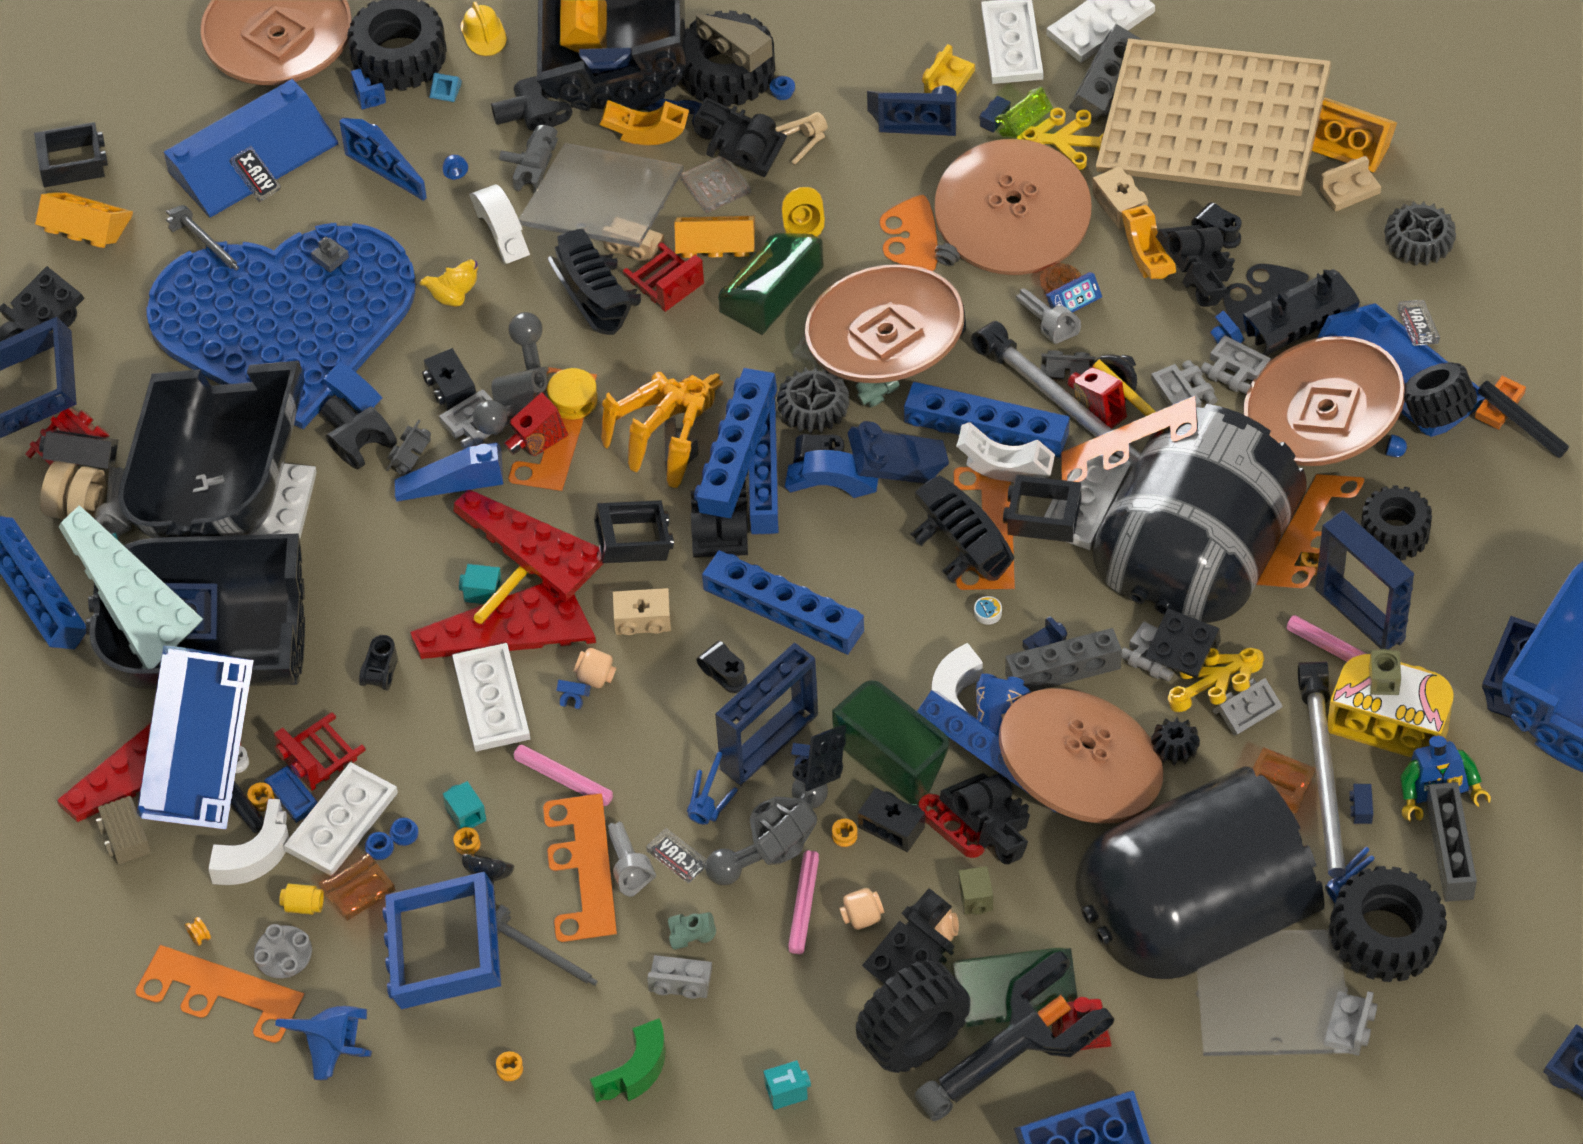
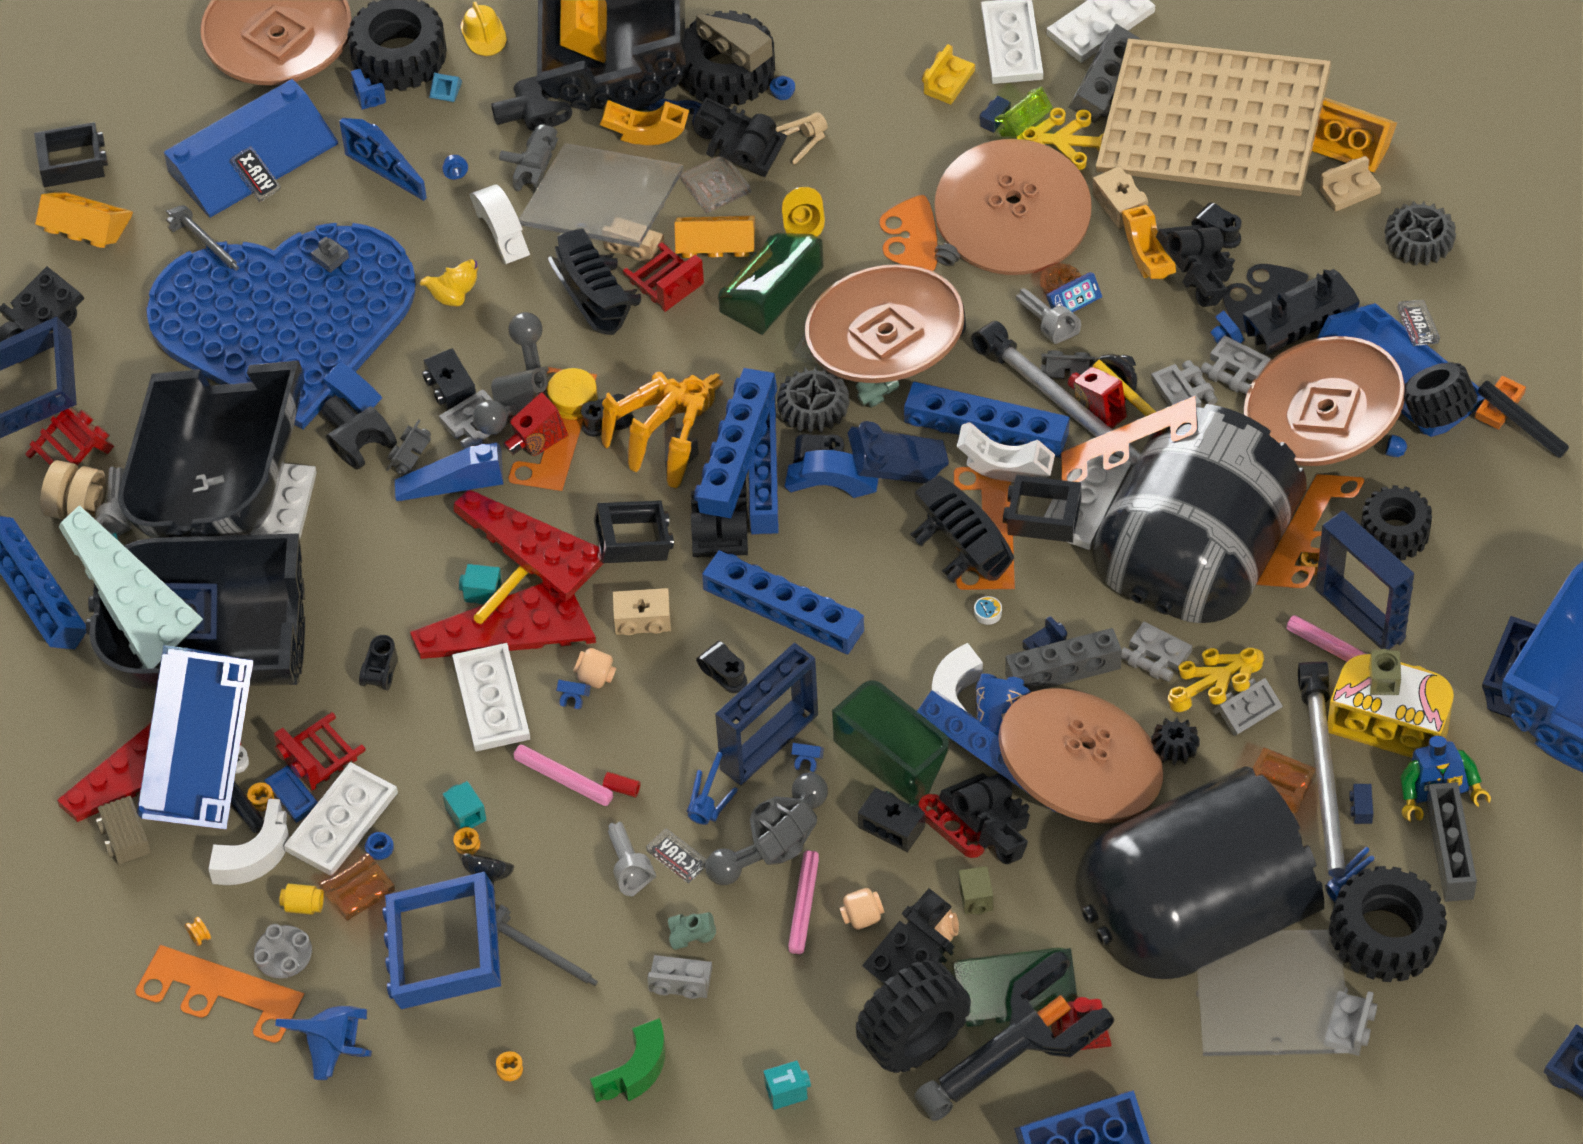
black window [39,430,119,469] -> none
blue plate [390,818,419,846] -> none
orange piece [543,793,617,942] -> none
dark blue slope [579,47,638,76] -> none
black hinge [793,724,846,792] -> none
light orange bush [832,819,857,847] -> none
dark blue slope [867,85,957,136] -> none
black bracket [1146,609,1221,678] -> none
none -> black piece [581,394,634,437]
none -> red piece [603,772,641,798]

